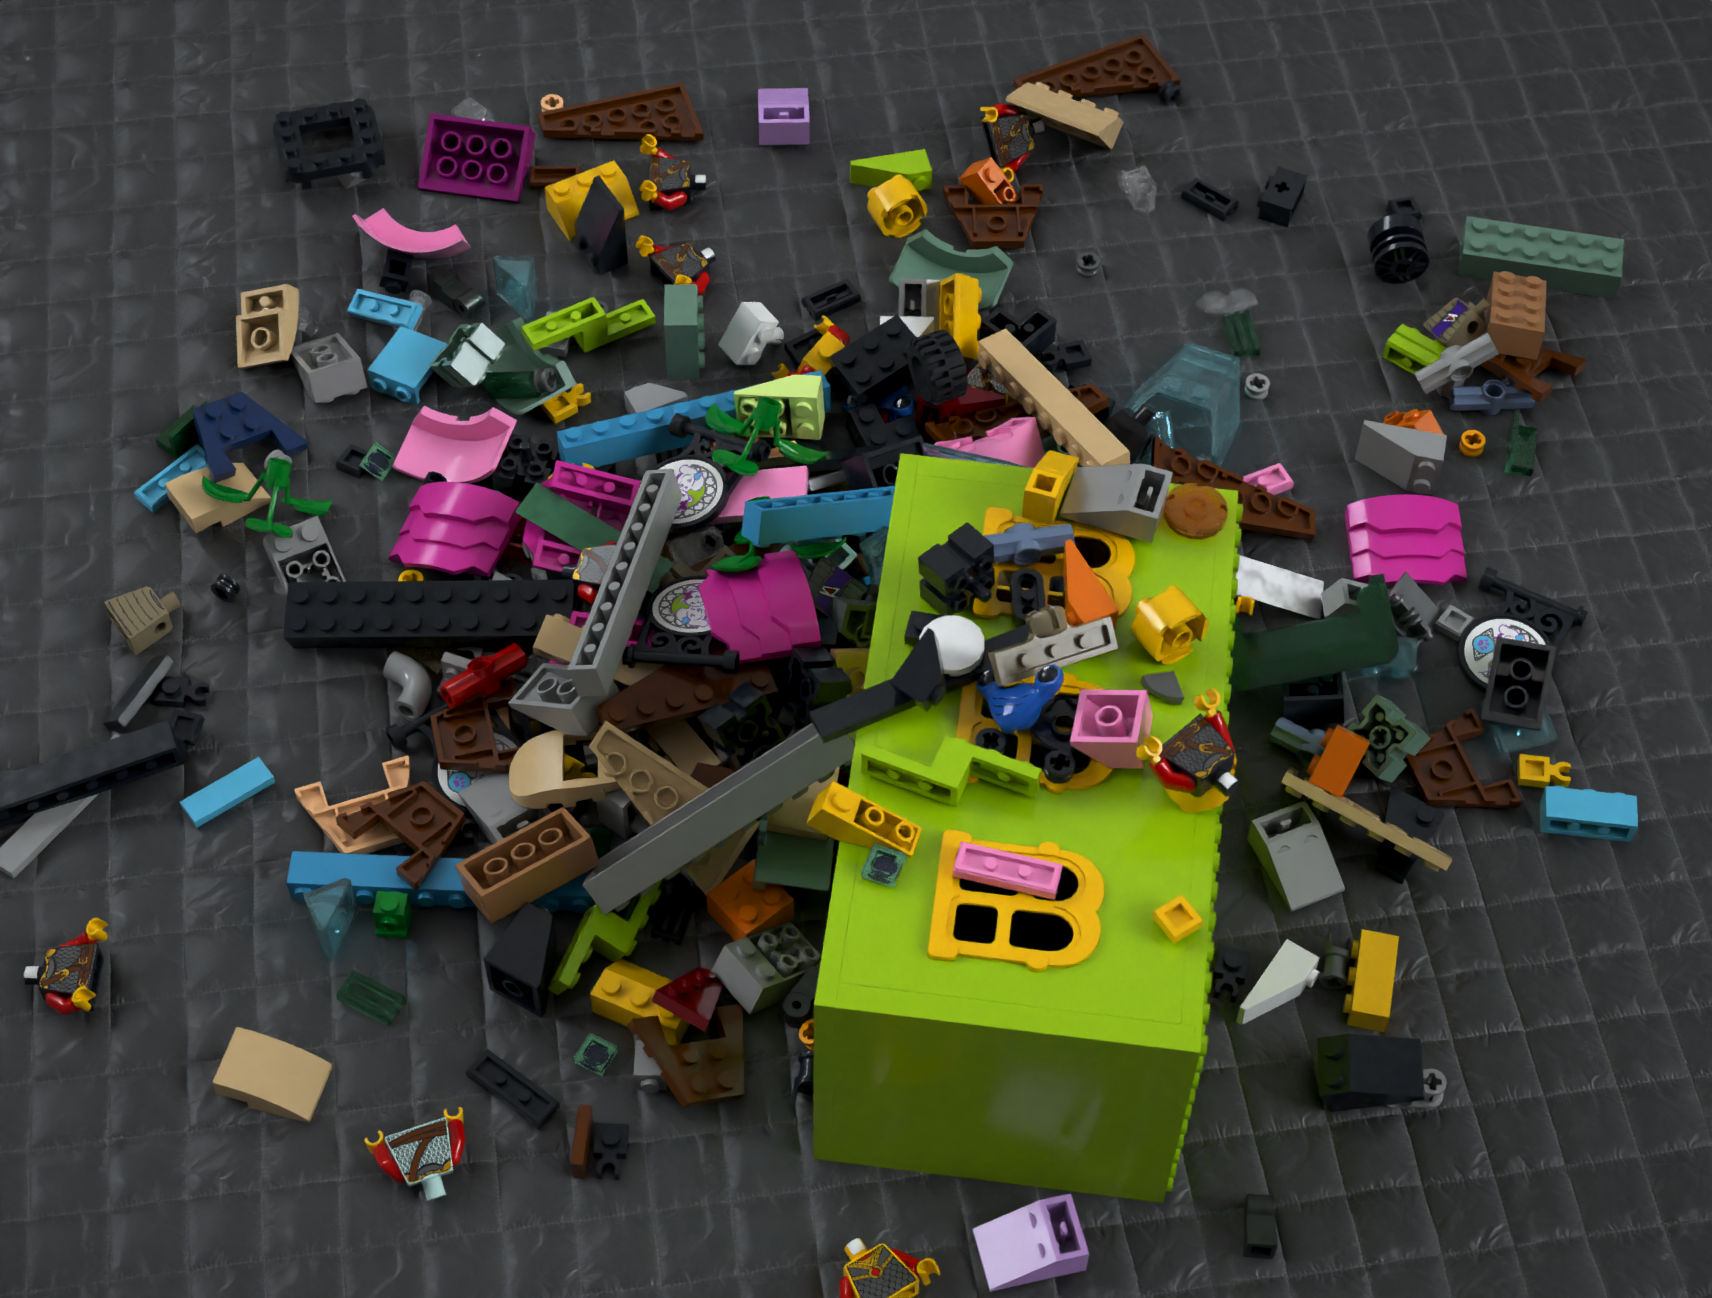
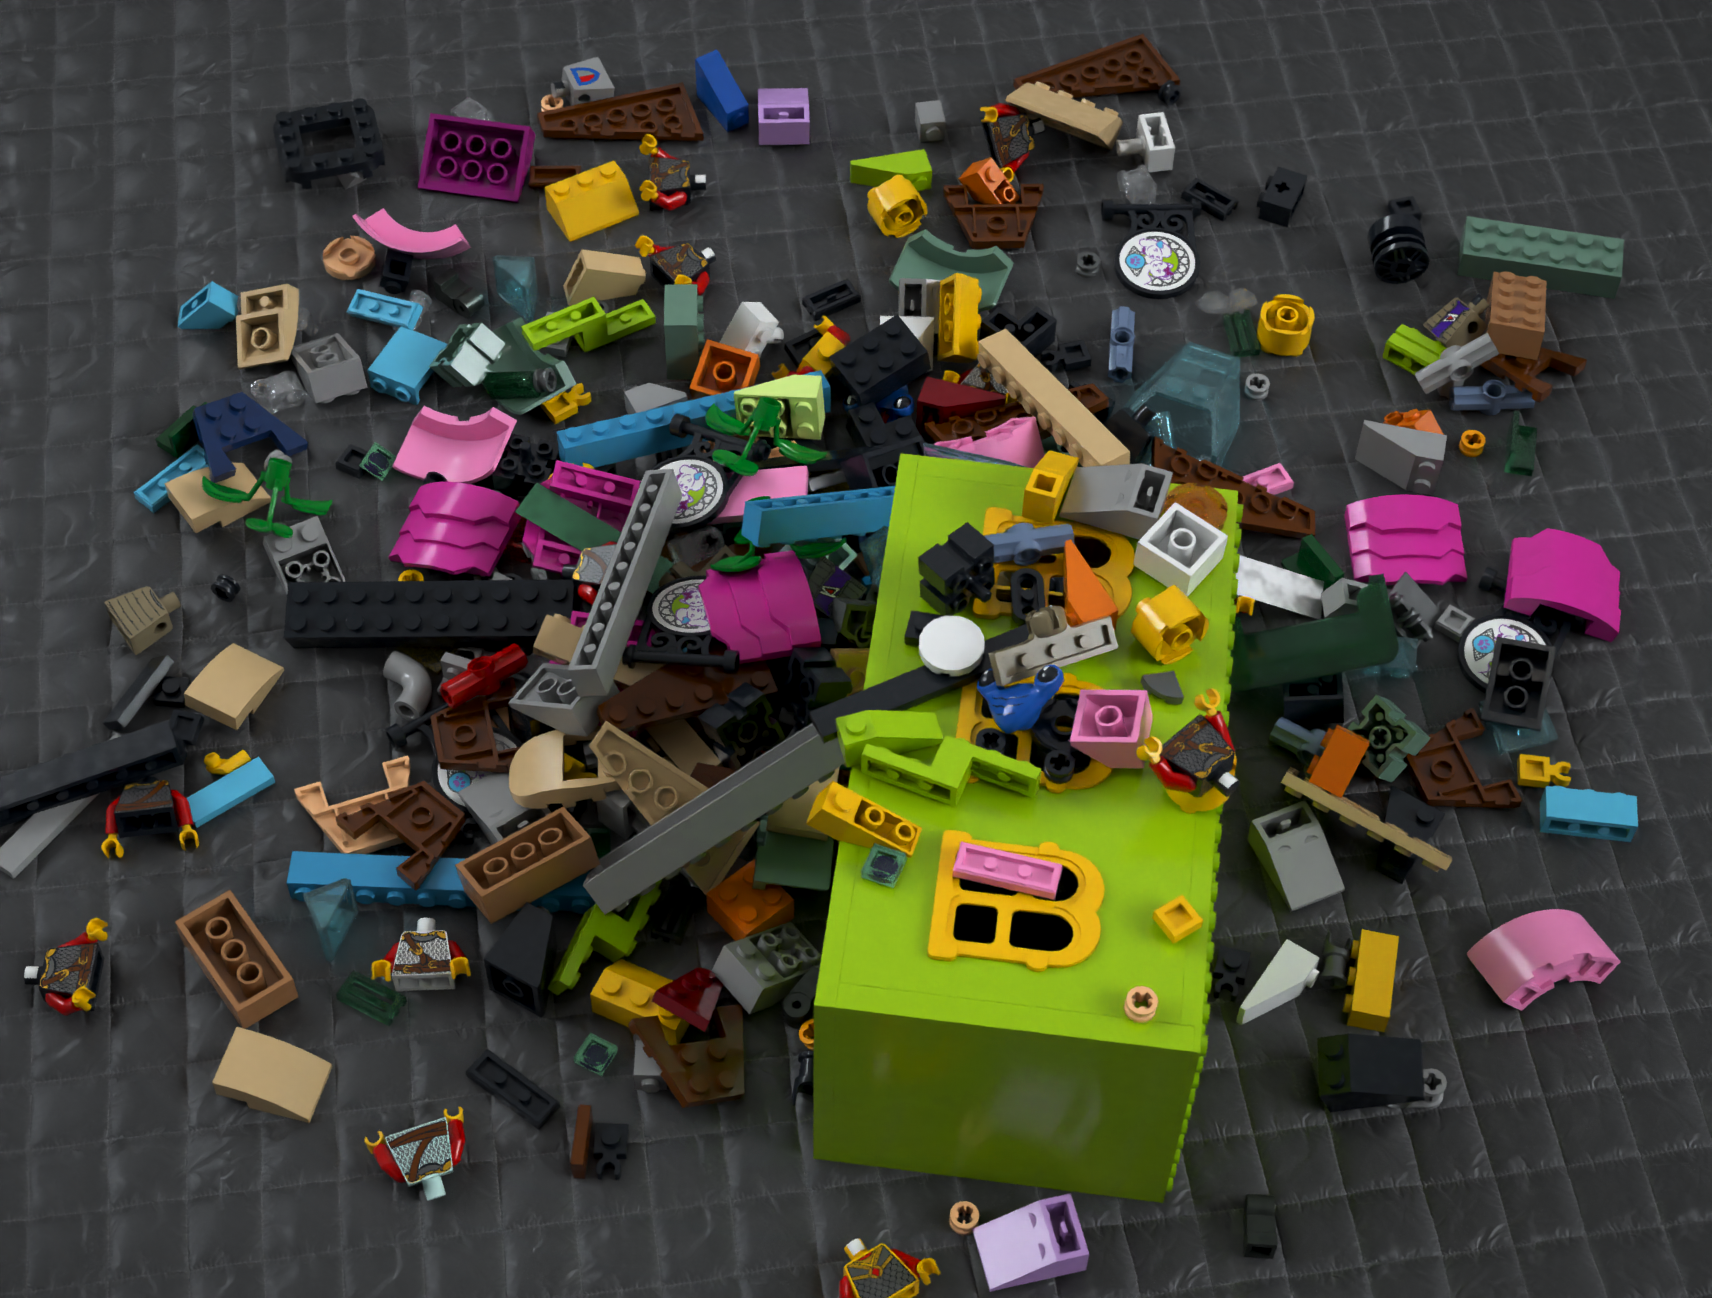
green brick [373,891,412,939] -> none
black slope [573,176,628,275] -> none
black slope [890,628,946,712] -> none
black tyre [907,329,968,406] -> none
none -> torso [101,776,199,859]
none -> medium nougat brick [175,890,299,1029]
none -> medium azure slope [177,281,238,329]
none -> tan slope [184,643,284,730]
none -> yellow arm [204,749,251,775]
none -> clear piece [250,371,307,414]
none -> light nougat tile [323,236,376,280]
none -> torso [372,918,471,991]
none -> light grey torso [551,57,614,106]
none -> tan slope [563,249,646,306]
none -> orange brick [689,339,761,400]
none -> blue slope [695,50,749,132]
none -> lime slope [836,710,944,768]
none -> light grey brick [915,100,946,142]
none -> light nougat bush [949,1201,979,1235]
none -> piece [1101,198,1201,299]
none -> sand blue piece [1108,306,1135,382]
none -> white brick [1116,112,1175,173]
none -> light nougat bush [1124,986,1158,1023]
none -> white brick [1133,502,1228,597]
none -> yellow brick [1257,294,1315,357]
none -> dark green panel [1281,534,1345,591]
none -> bright pink panel [1467,909,1621,1011]
none -> dark pink slope [1504,528,1621,642]

